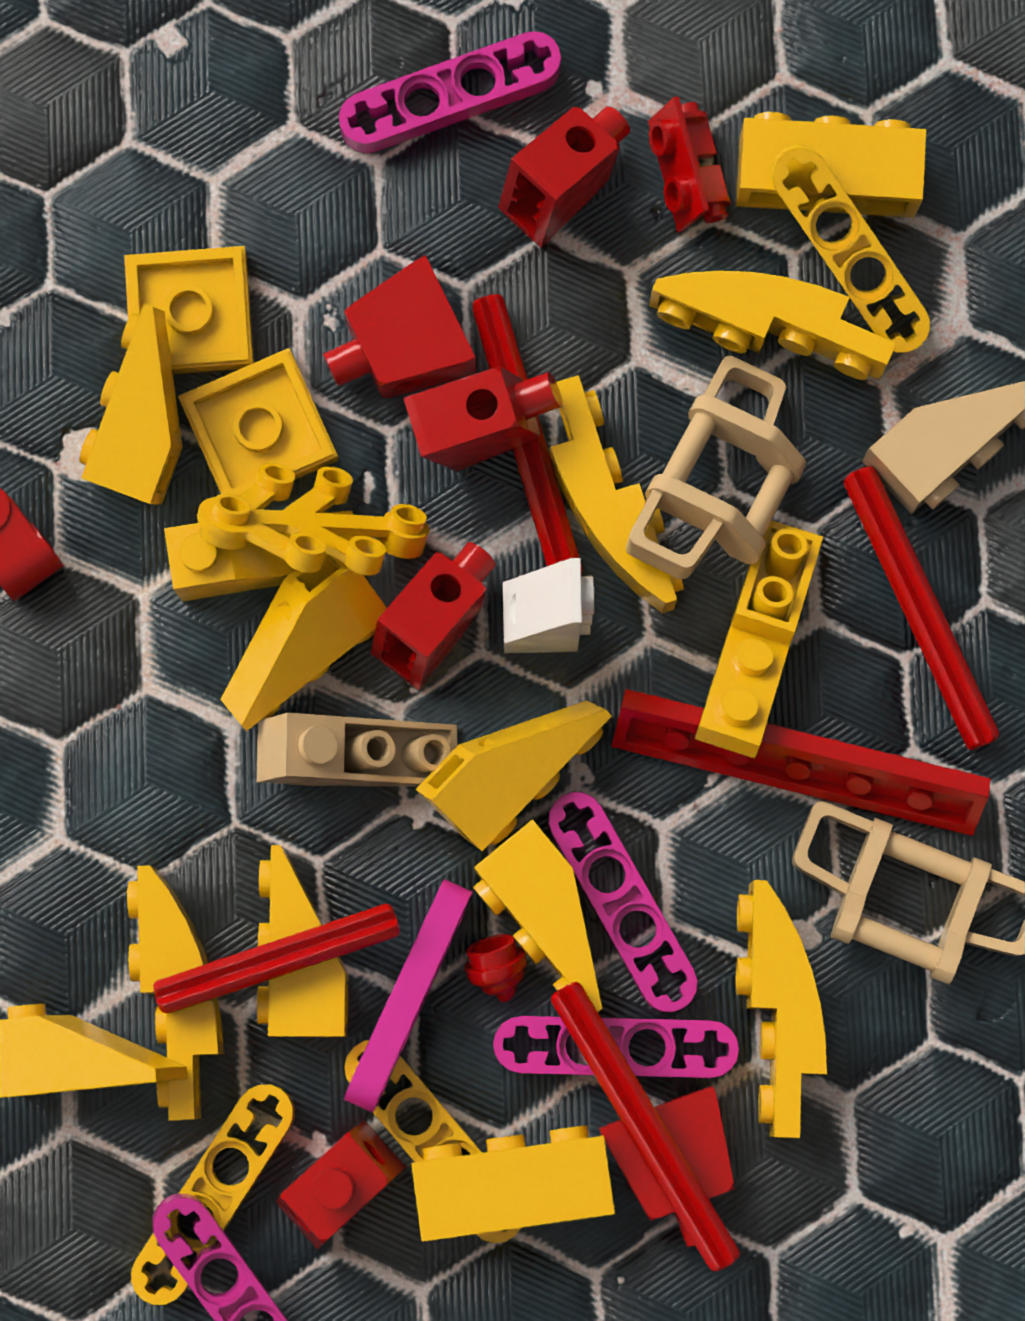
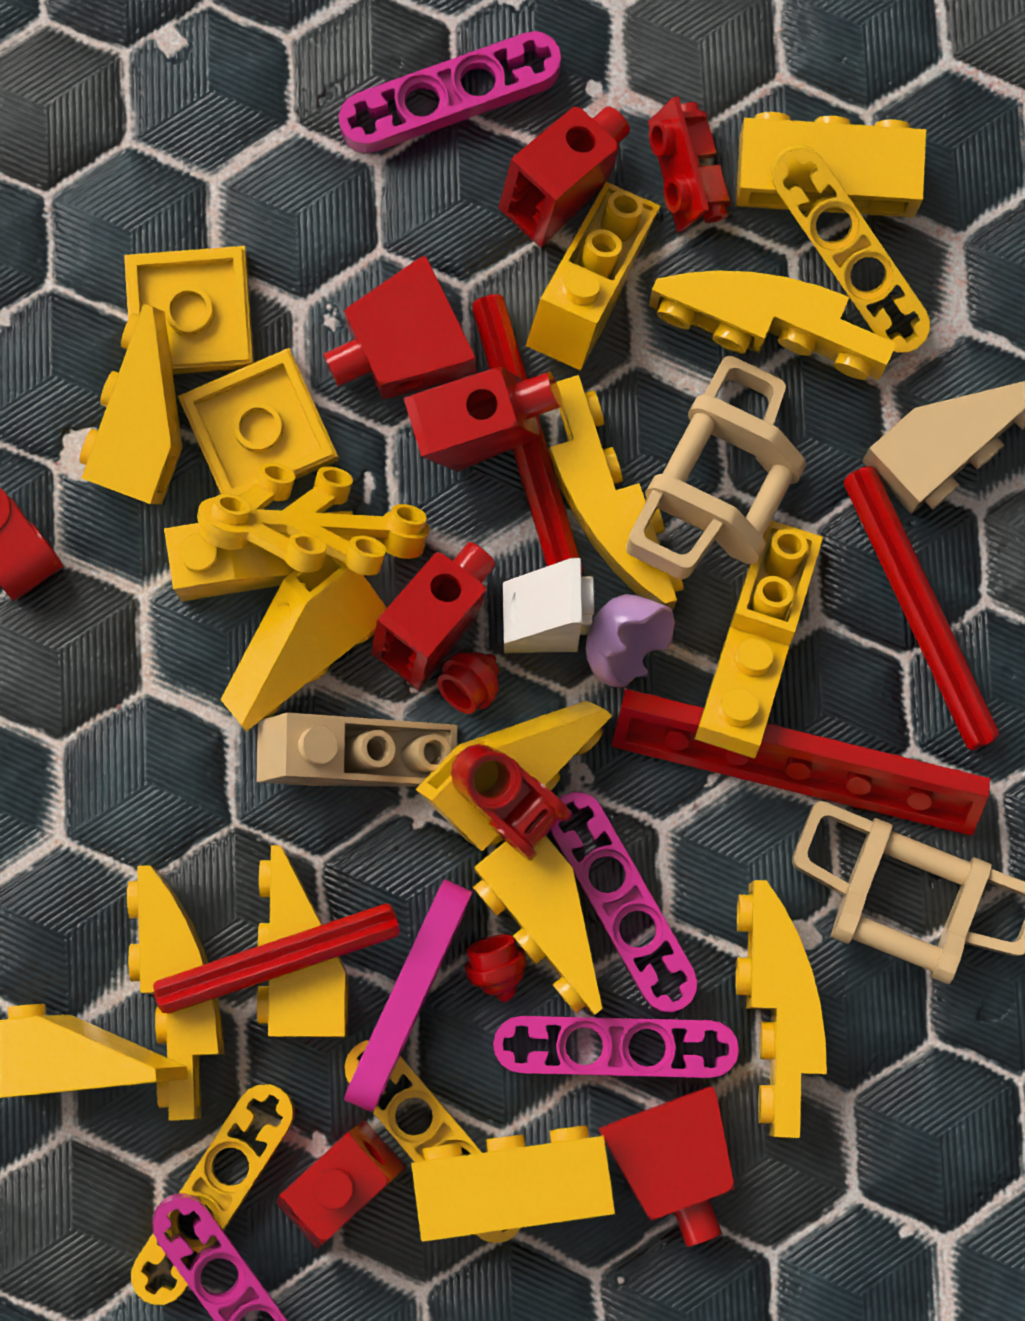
red axle [551,981,740,1272] -> none
none -> red plate [437,652,500,714]
none -> red piece [451,744,573,861]
none -> yellow slope [526,182,660,371]
none -> lavender hair [586,594,675,688]

